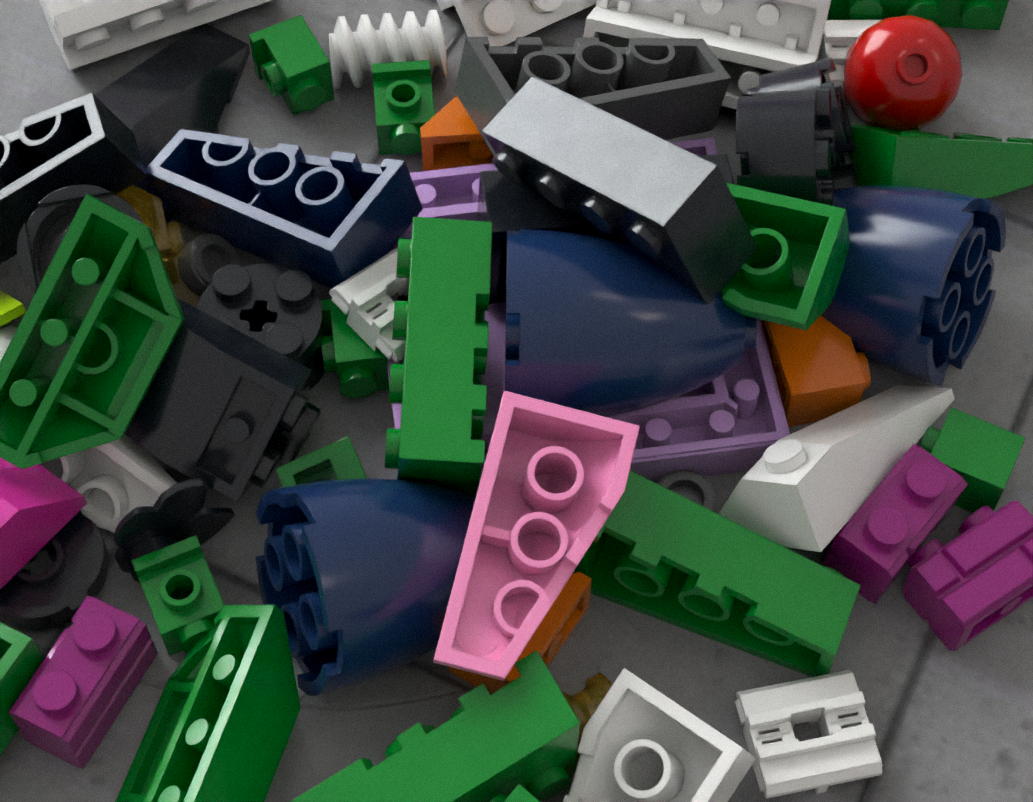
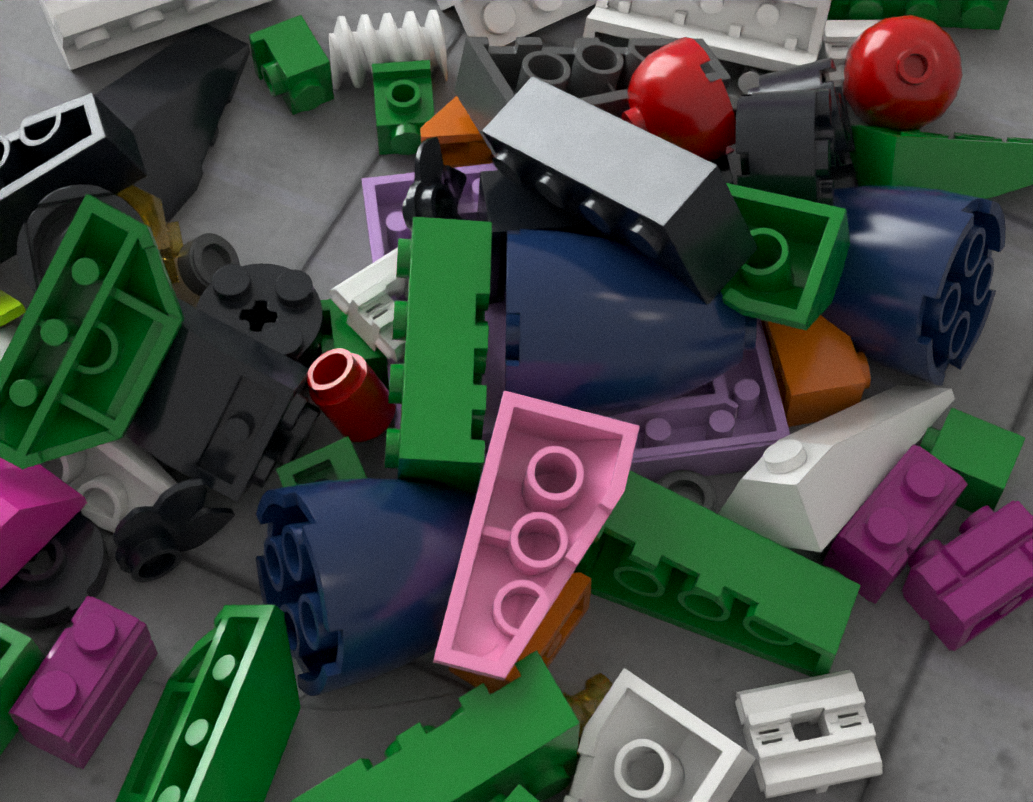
green brick [131,535,225,657] -> none
dark blue wedge [145,129,423,289] -> none
none -> red brick [307,348,396,442]
none -> black plate [402,137,467,232]
none -> red cylinder [622,37,736,162]

